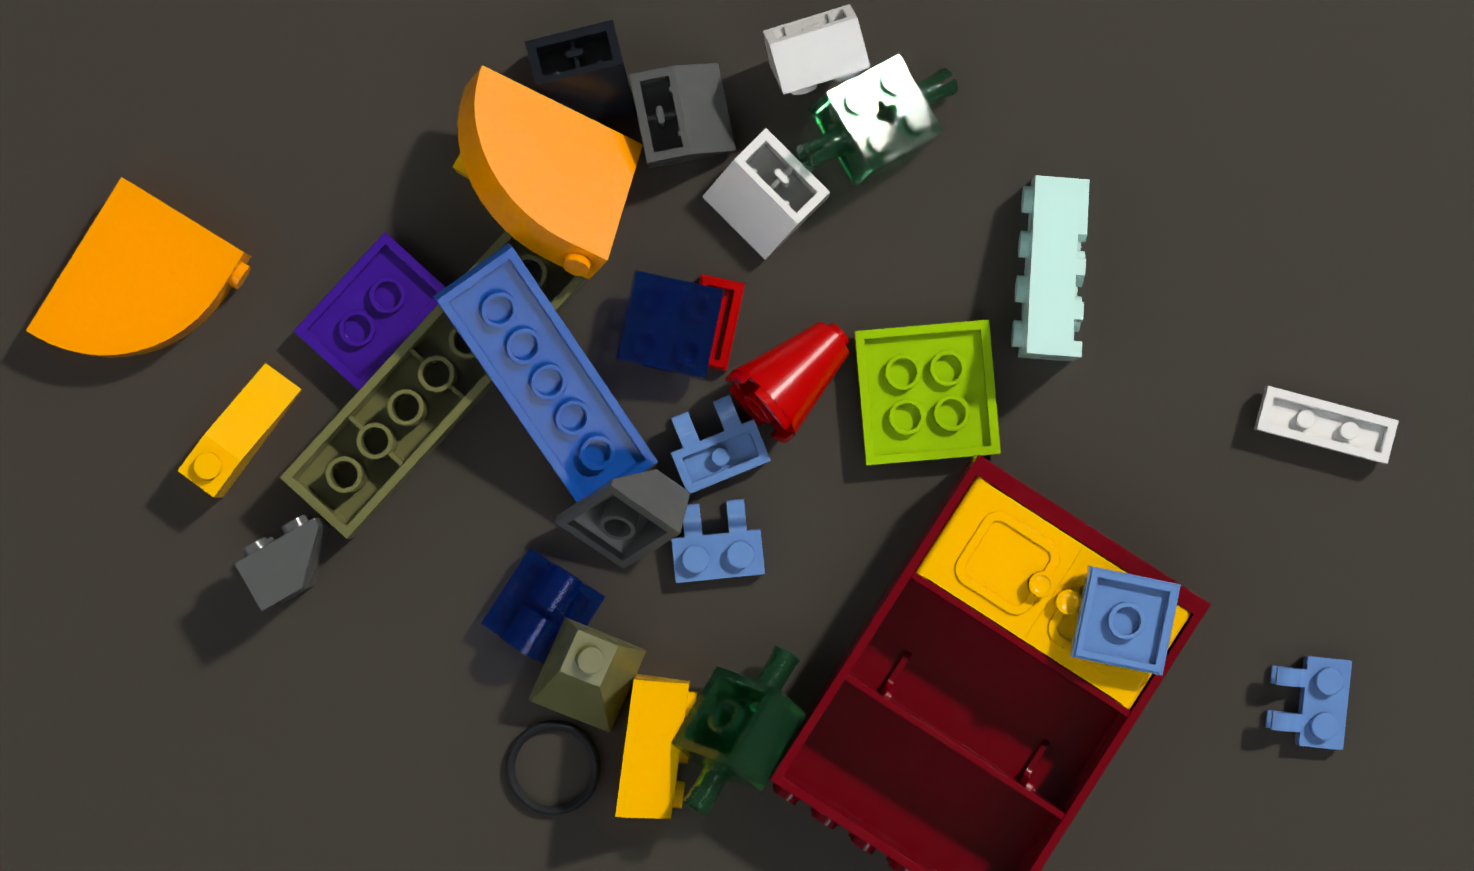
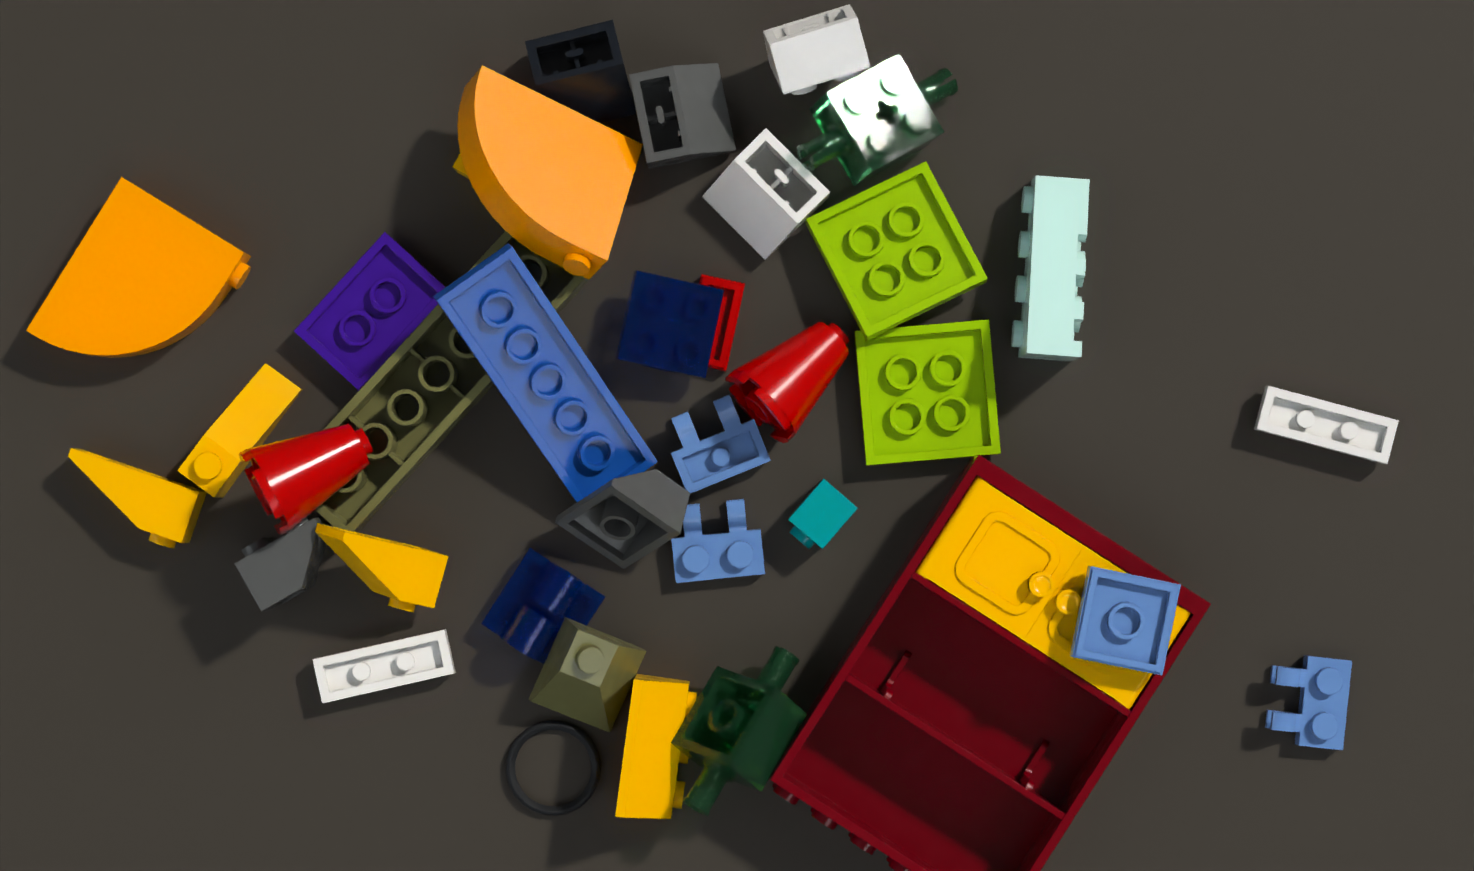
none -> yellow slope [68,448,207,549]
none -> red cone [239,424,373,535]
none -> white plate [312,629,456,703]
none -> yellow slope [315,523,449,612]
none -> teal brick [788,478,858,550]
none -> lime plate [805,161,988,341]

